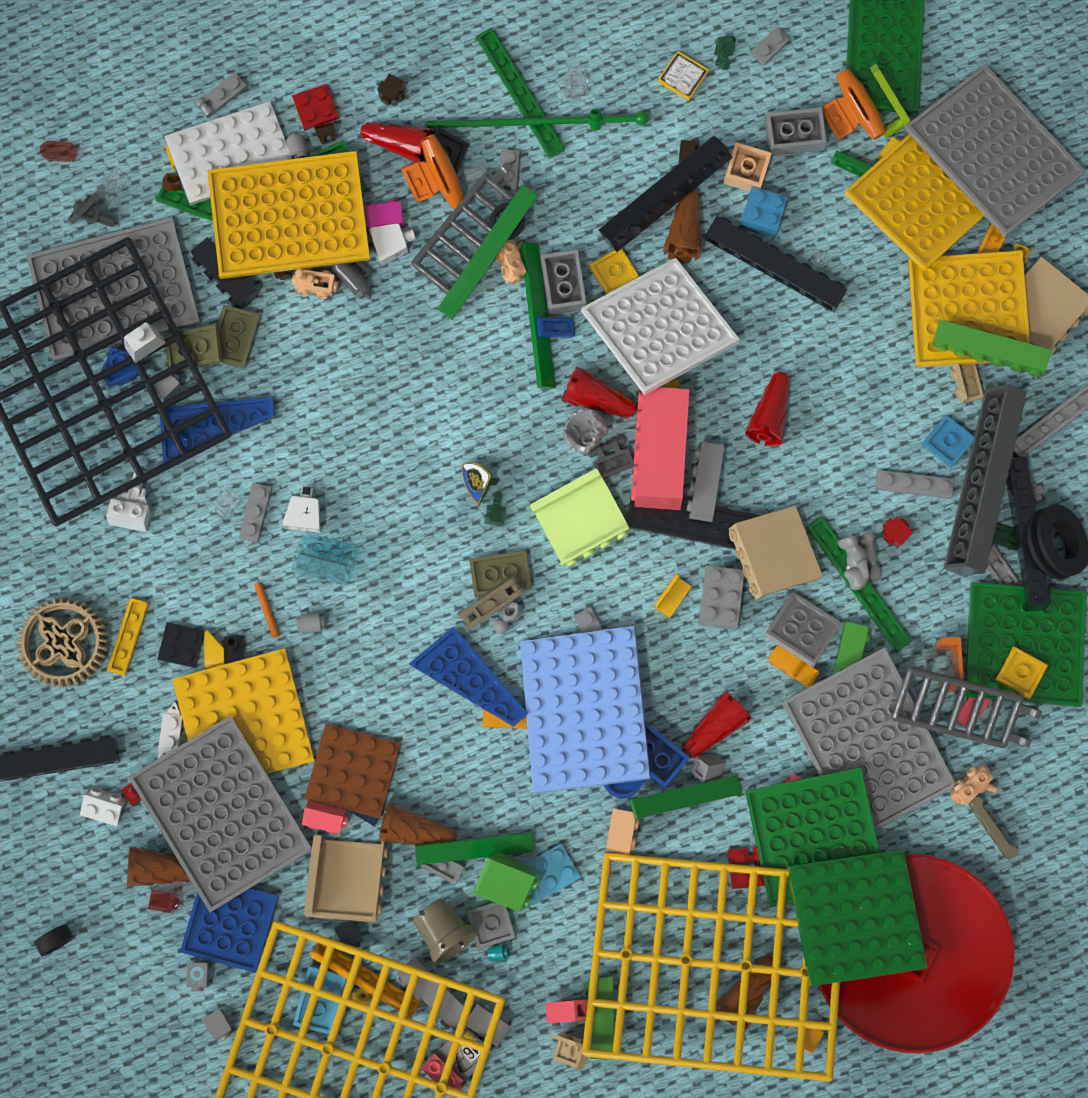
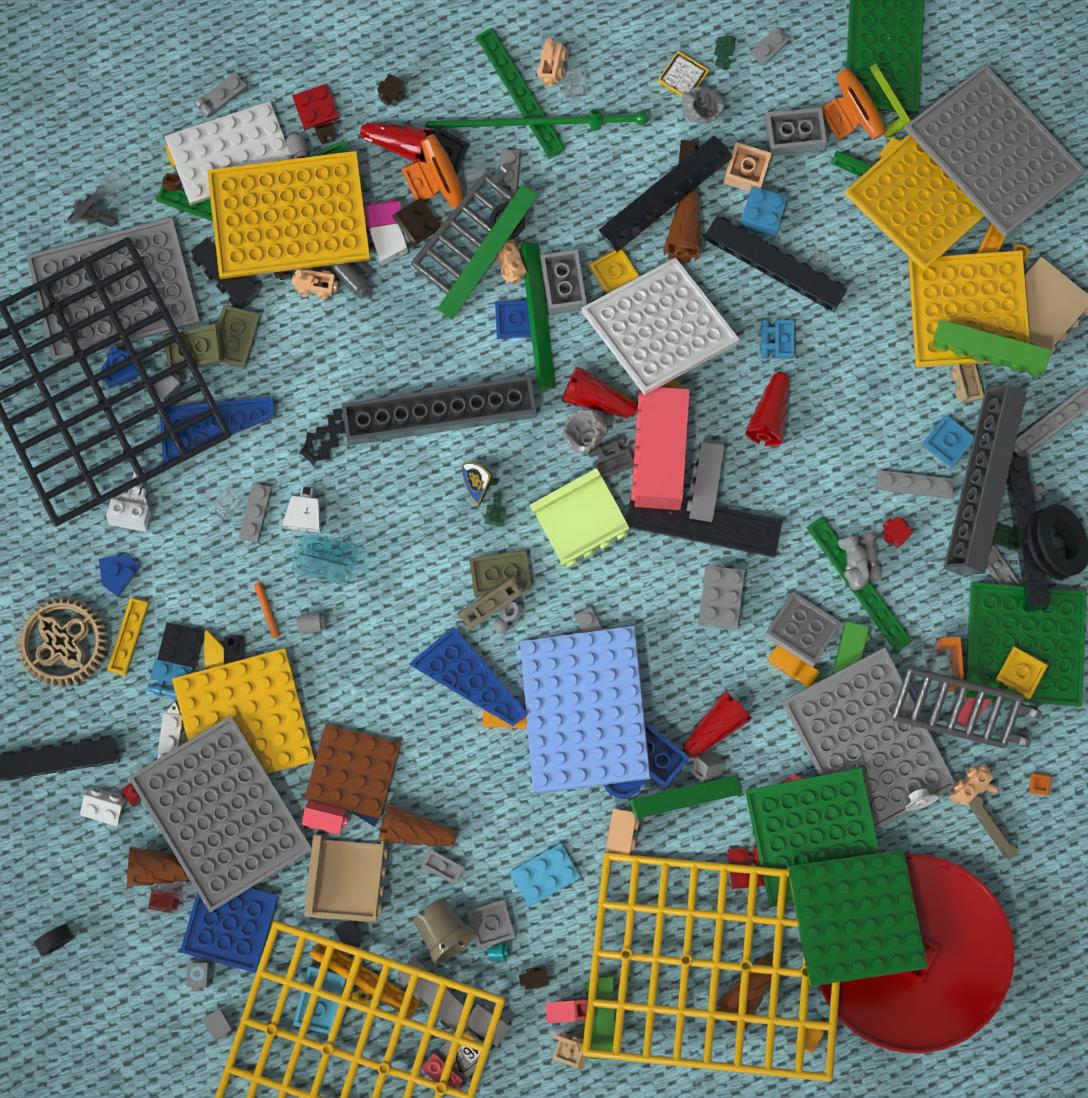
clear red tile [40,141,78,162] -> none
white torso [124,322,166,363] -> none
green tile [415,831,533,865] -> none
bright green slope [472,852,541,912] -> none
blue plate [536,317,575,338] -> none
yellow panel [654,574,692,619] -> none
tan panel [729,506,823,600] -> none
none -> blue plate [99,555,142,597]
none -> dark azure plate [147,659,193,700]
none -> black piece [299,409,346,466]
none -> dark grey brick [342,376,536,446]
none -> dark brown plate [392,197,441,247]
none -> blue tile [495,300,531,339]
none -> dark brown brick [519,966,549,990]
none -> light nougat brick [537,38,569,87]
none -> light grey hair [681,86,724,124]
none -> dark azure plate [760,320,794,359]
none -> white piece [906,789,939,811]
none -> orange tile [1028,773,1051,796]

